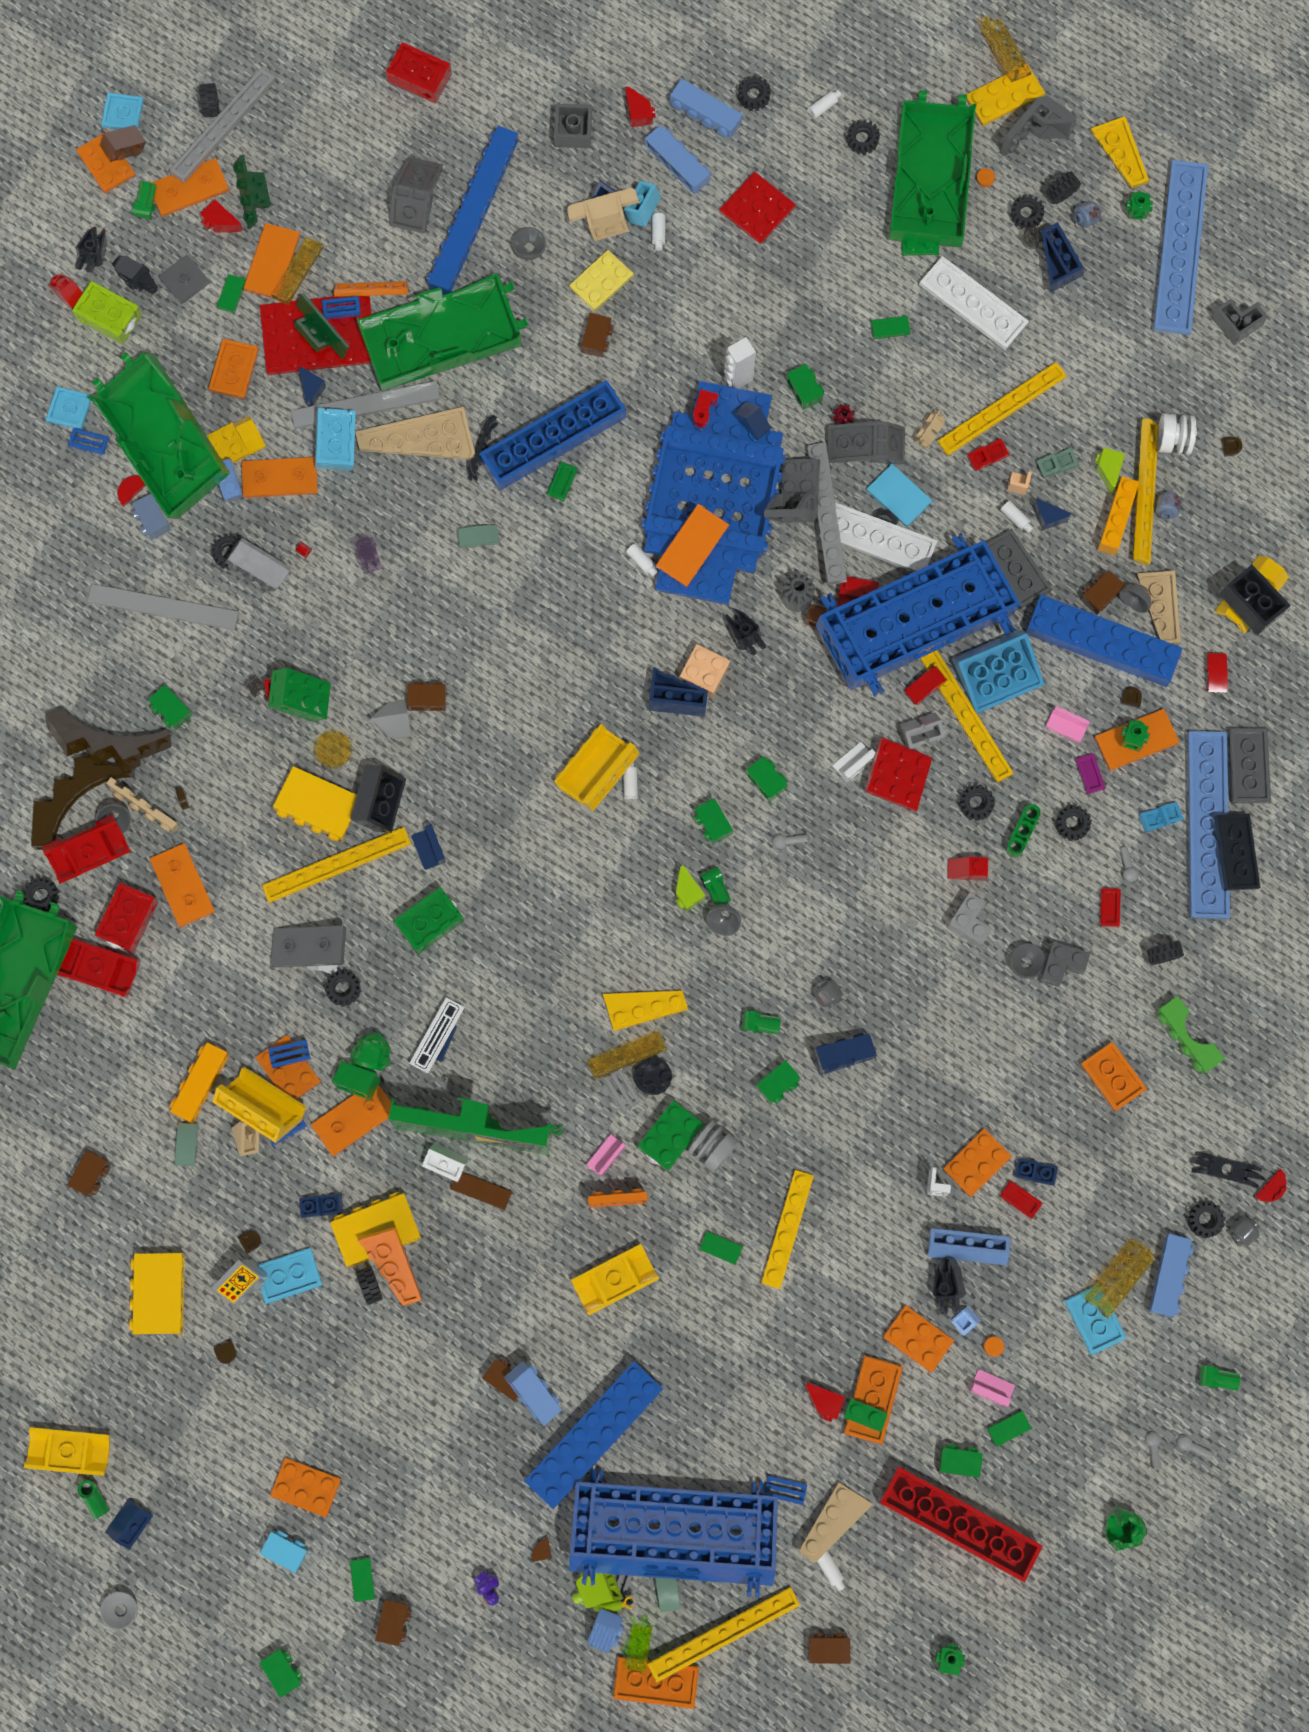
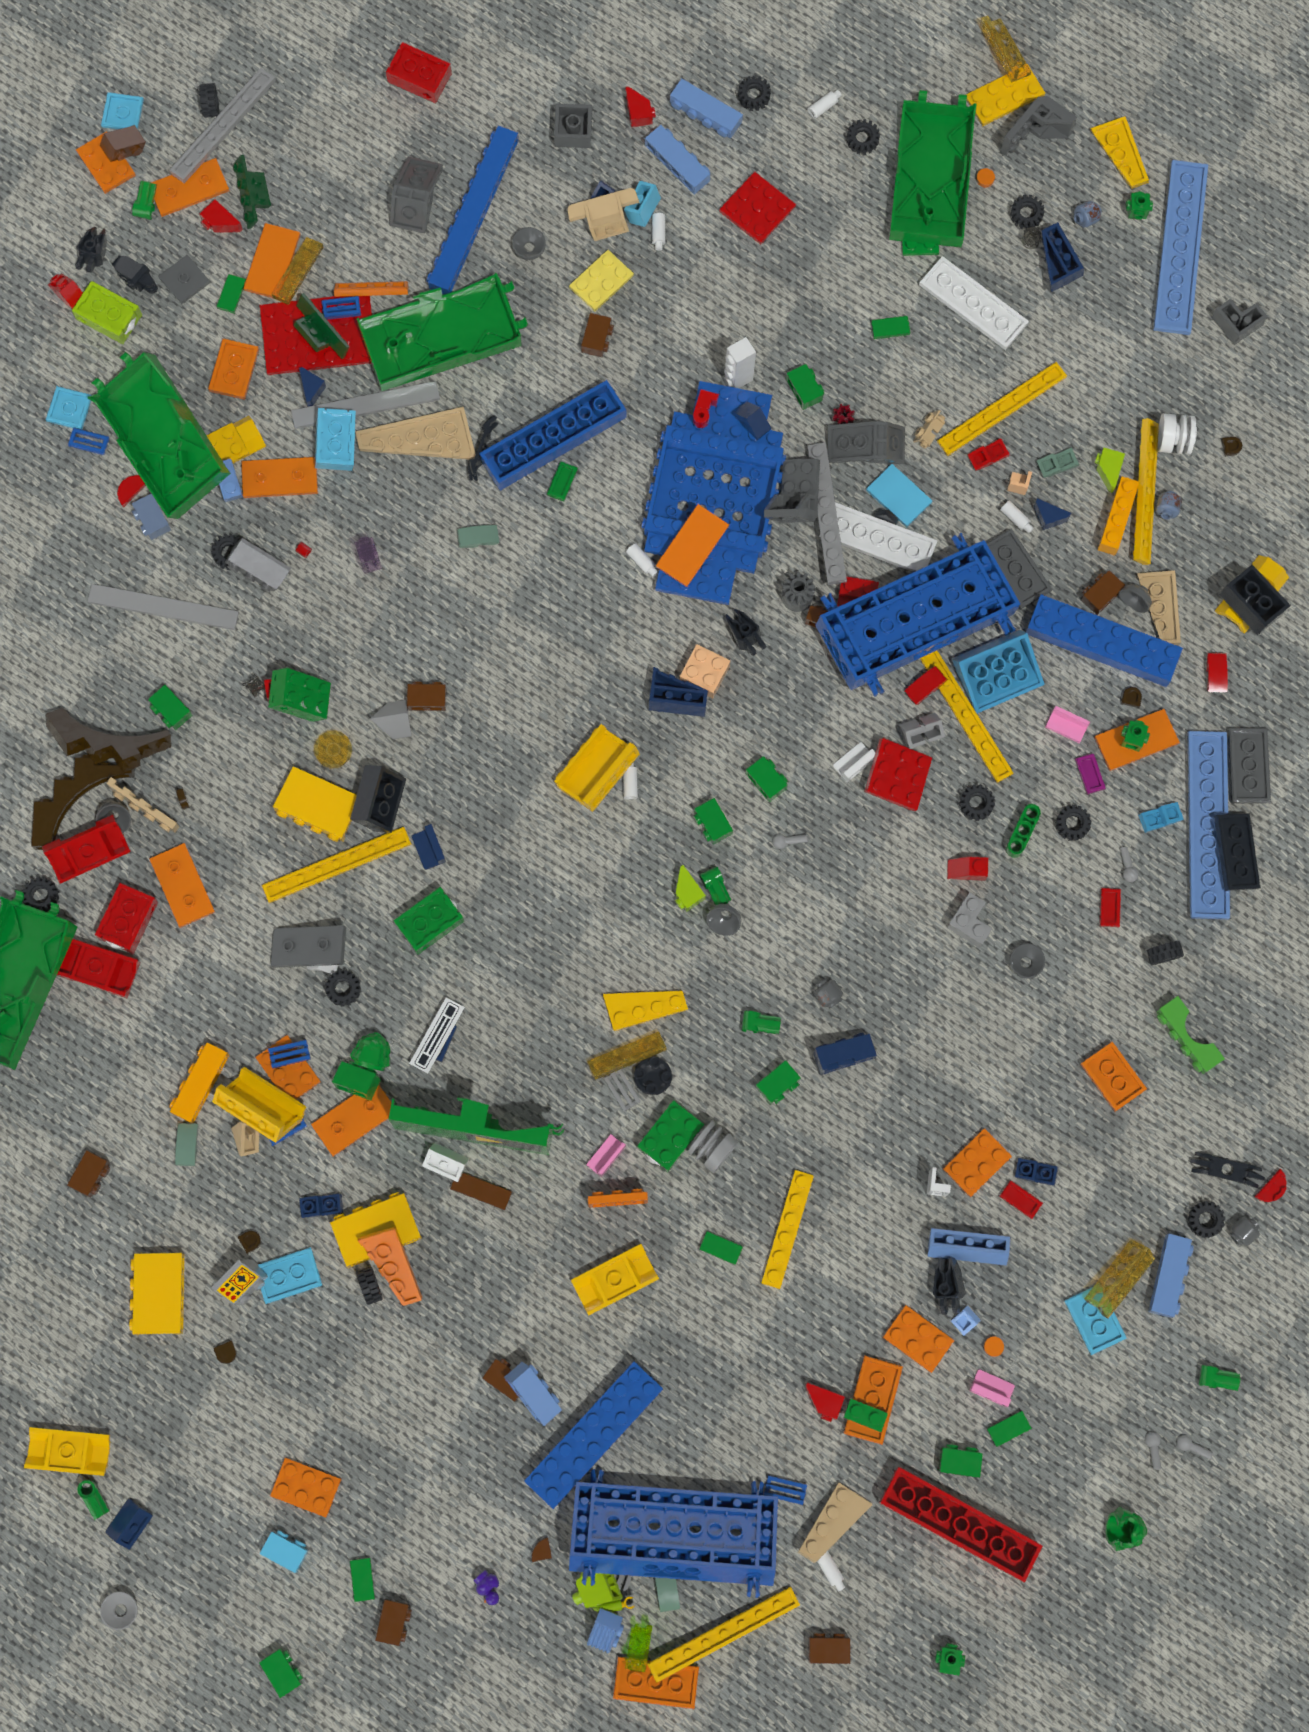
dark grey brick [1040,941,1090,987] -> none
black tyre [1046,171,1081,204] -> none

